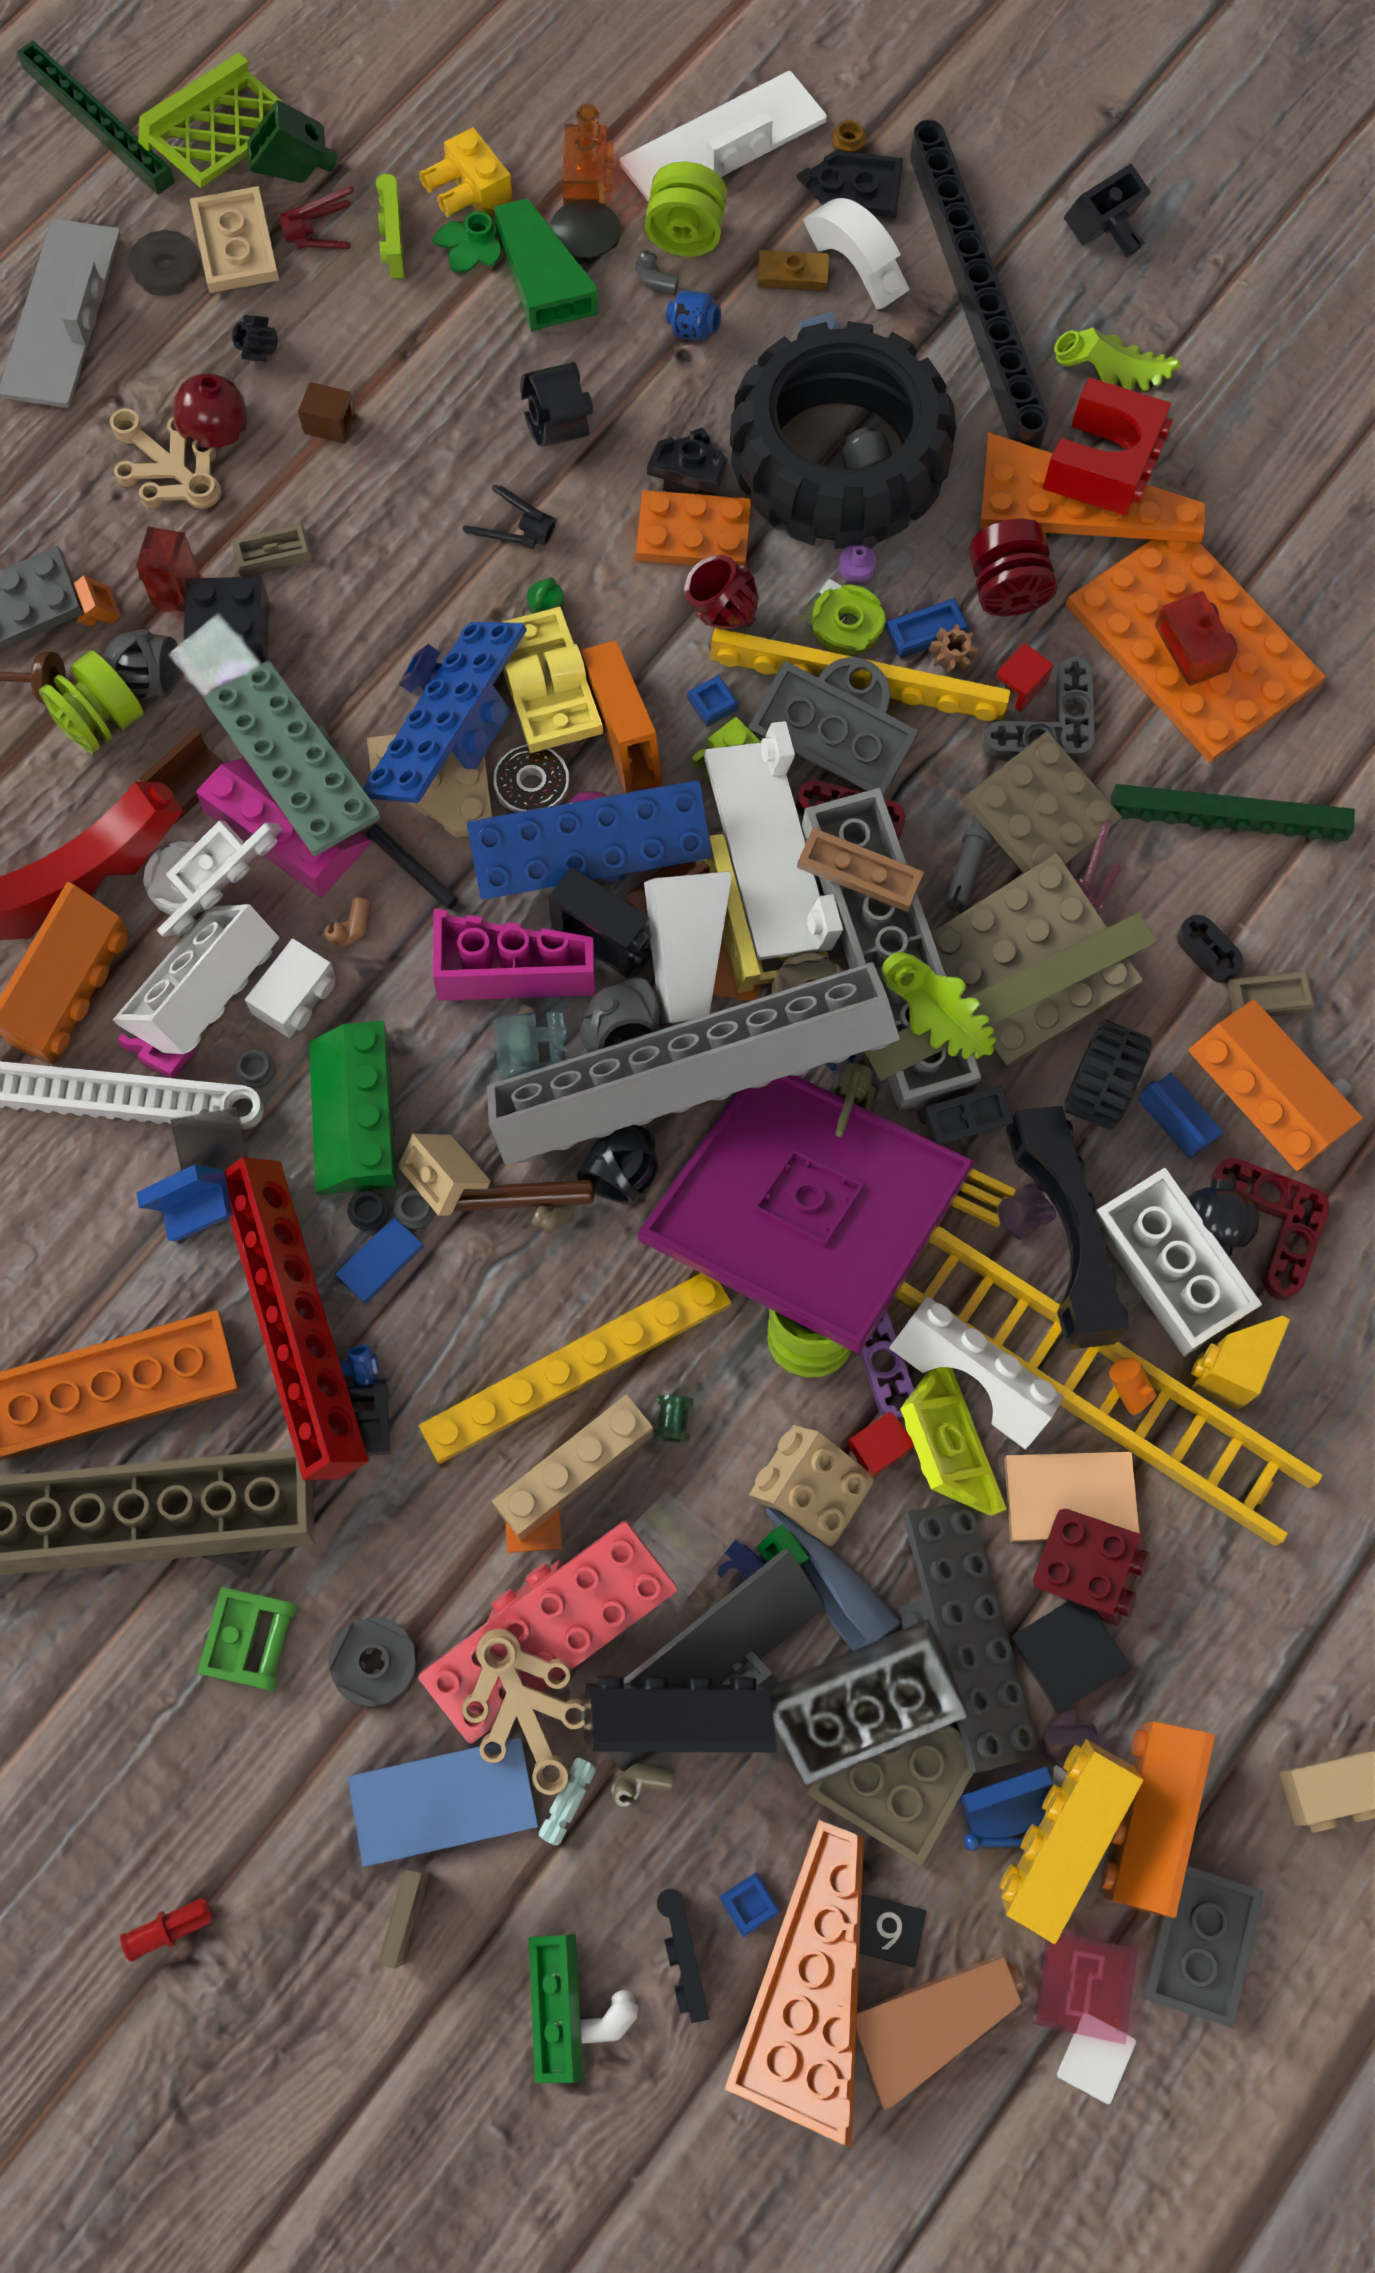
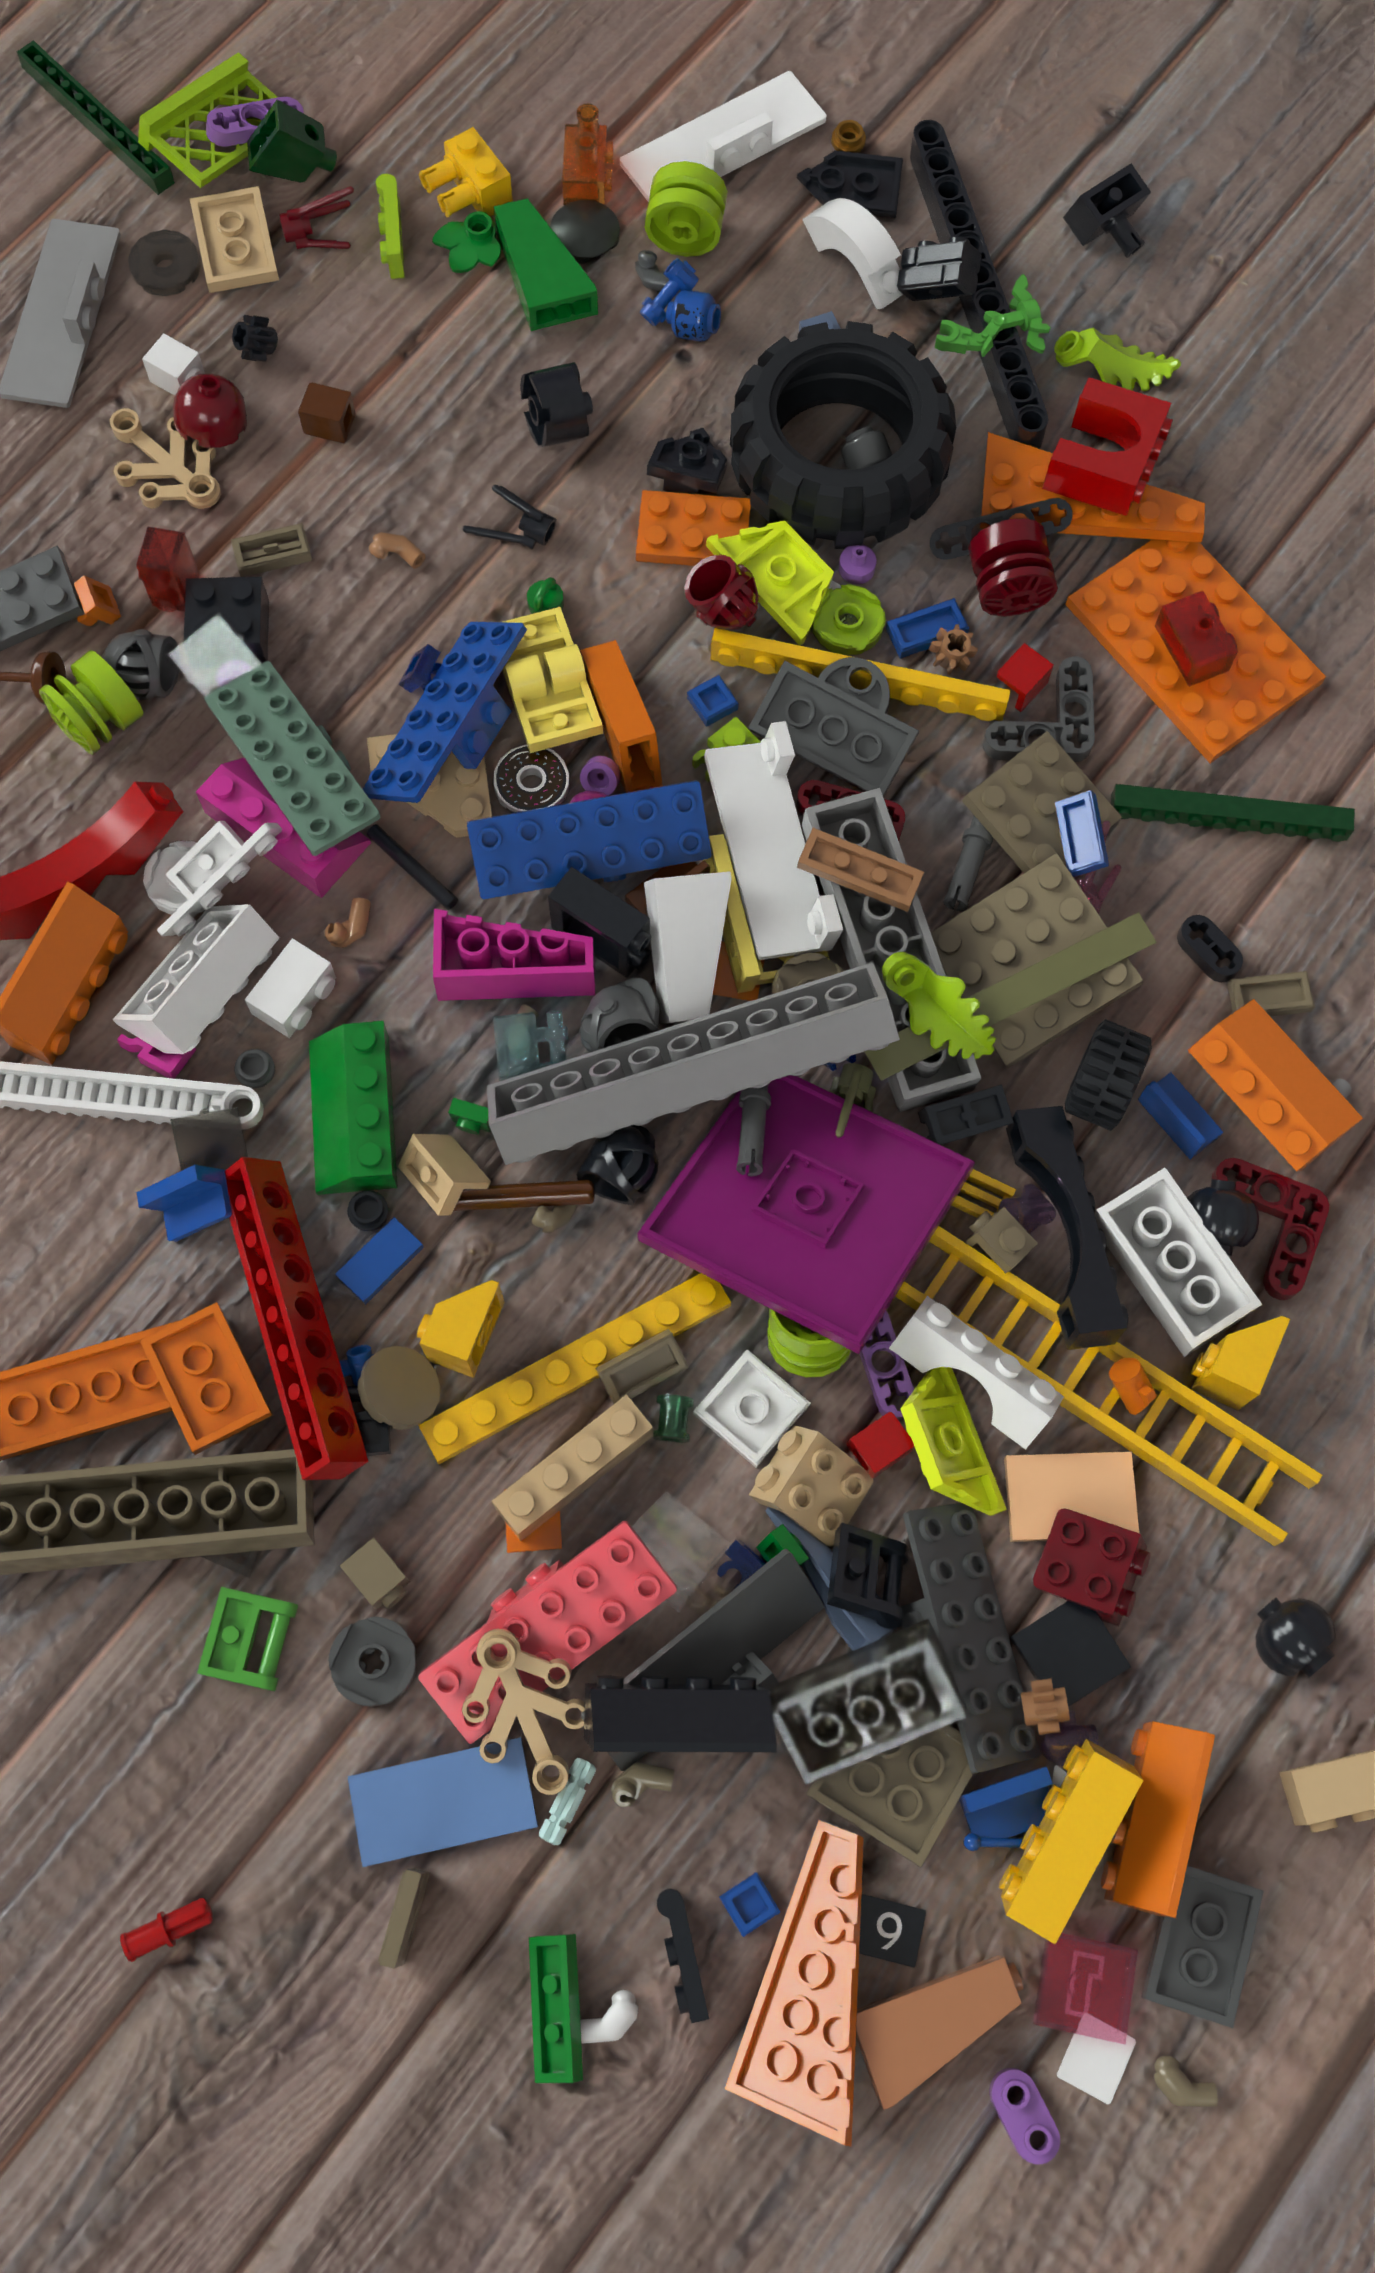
reddish brown panel [139,728,224,823] -> none
dark grey plate [394,1189,435,1230] -> none
pearl gold plate [757,250,829,291] -> none
none -> orange plate [140,1302,273,1455]
none -> white brick [142,333,205,395]
none -> medium lavender beam [206,97,304,147]
none -> dark tan brick [340,1537,411,1610]
none -> dark tan tile [357,1346,441,1430]
none -> medium nougat arm [369,532,426,569]
none -> yellow slope [417,1280,505,1378]
none -> green plate [448,1097,491,1135]
none -> medium lavender tile [580,756,621,796]
none -> dark tan tile [595,1329,689,1404]
none -> blue bar [639,258,699,327]
none -> white tile [693,1349,811,1468]
none -> neon yellow wing [706,520,834,646]
none -> dark grey pin [736,1085,771,1176]
none -> black plate [827,1523,909,1629]
none -> black brick [897,237,982,301]
none -> black beam [930,498,1072,560]
none -> bright green piece [935,274,1050,357]
none -> dark tan bracket [964,1207,1038,1273]
none -> medium lavender plate [989,2068,1060,2164]
none -> medium nougat gear [1021,1678,1070,1735]
none -> tile [1055,790,1109,877]
none -> dark tan arm [1154,2056,1218,2107]
none -> black plant [1255,1597,1336,1678]

